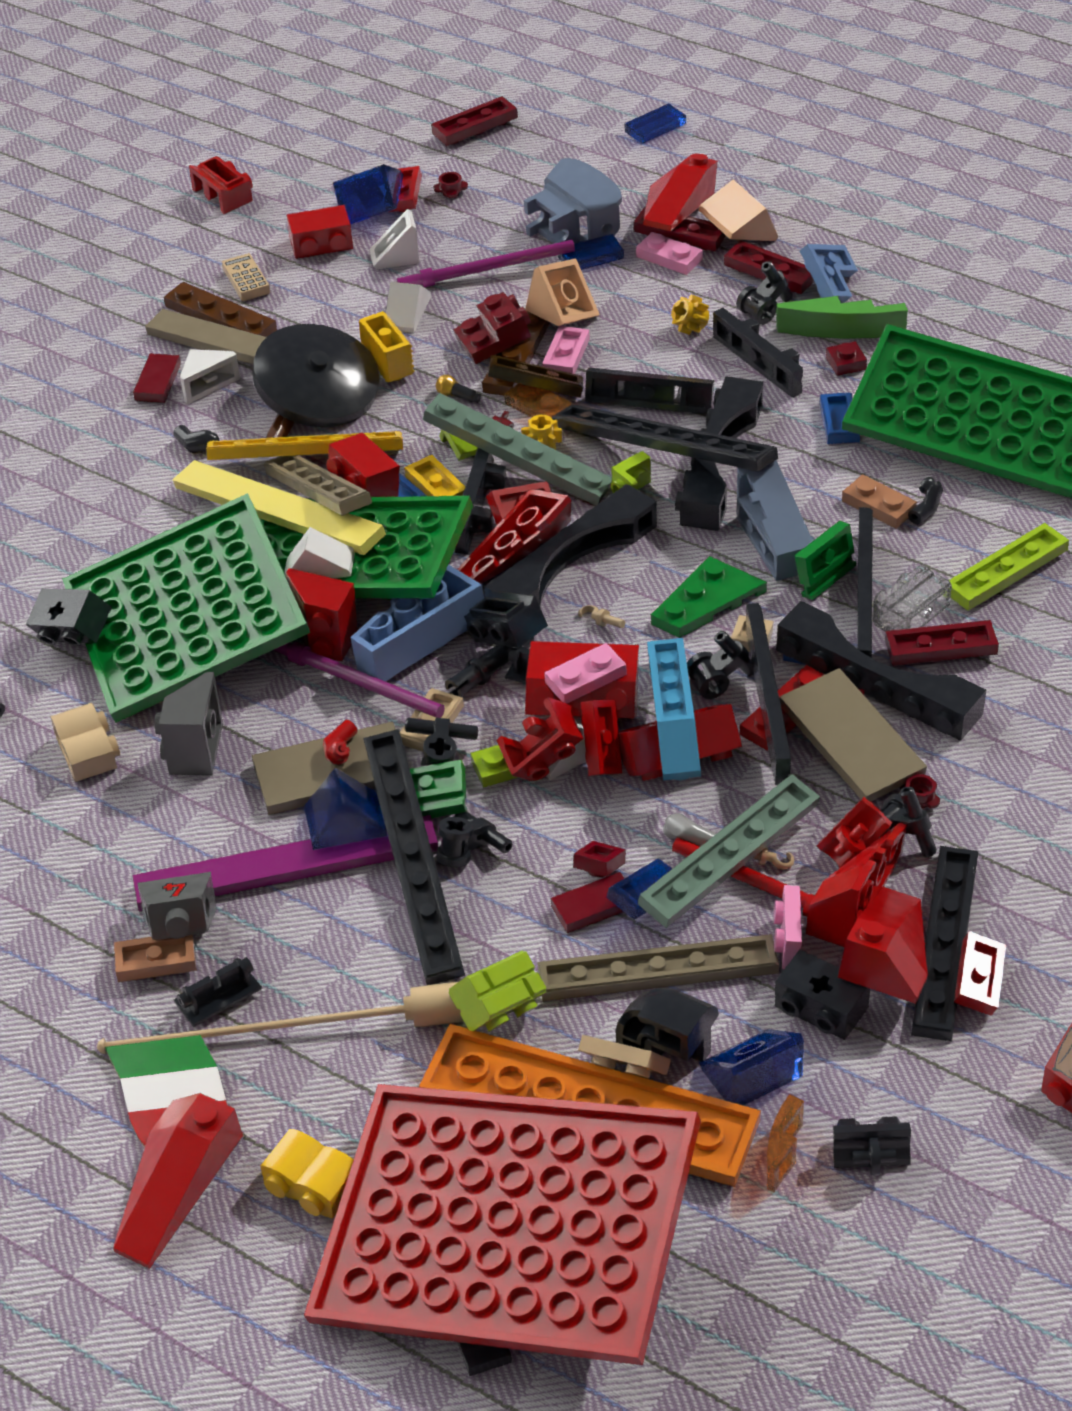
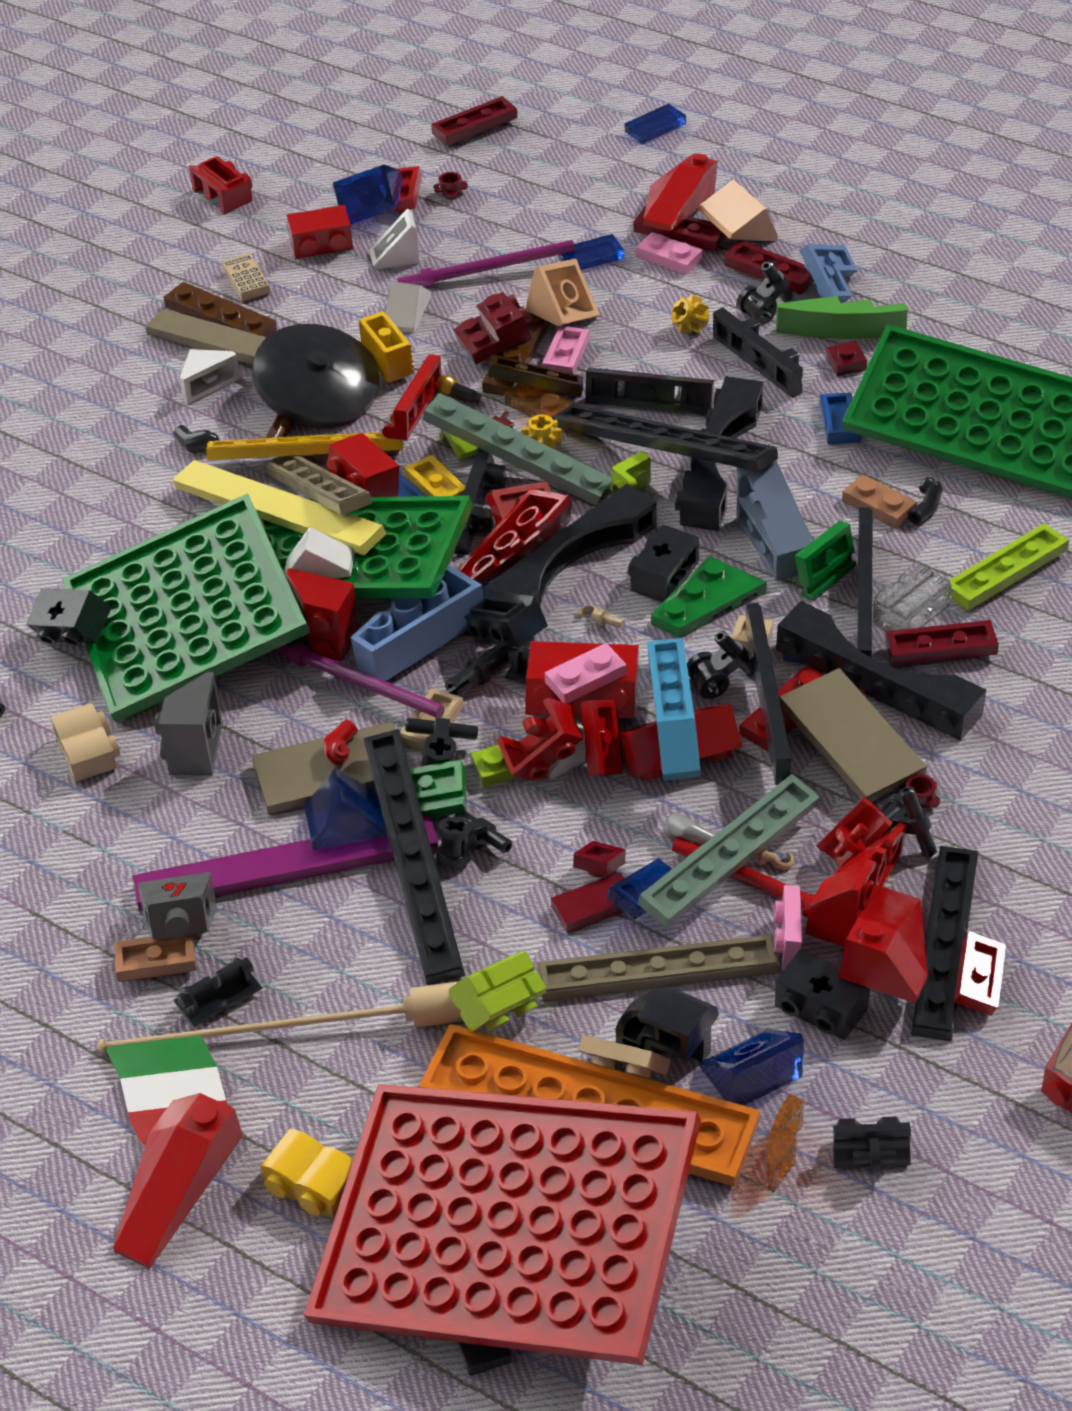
dark red tile [133,353,181,403] -> none
sand blue piece [524,158,622,246] -> none
none -> red hinge [382,354,441,440]
none -> black brick [628,525,699,602]

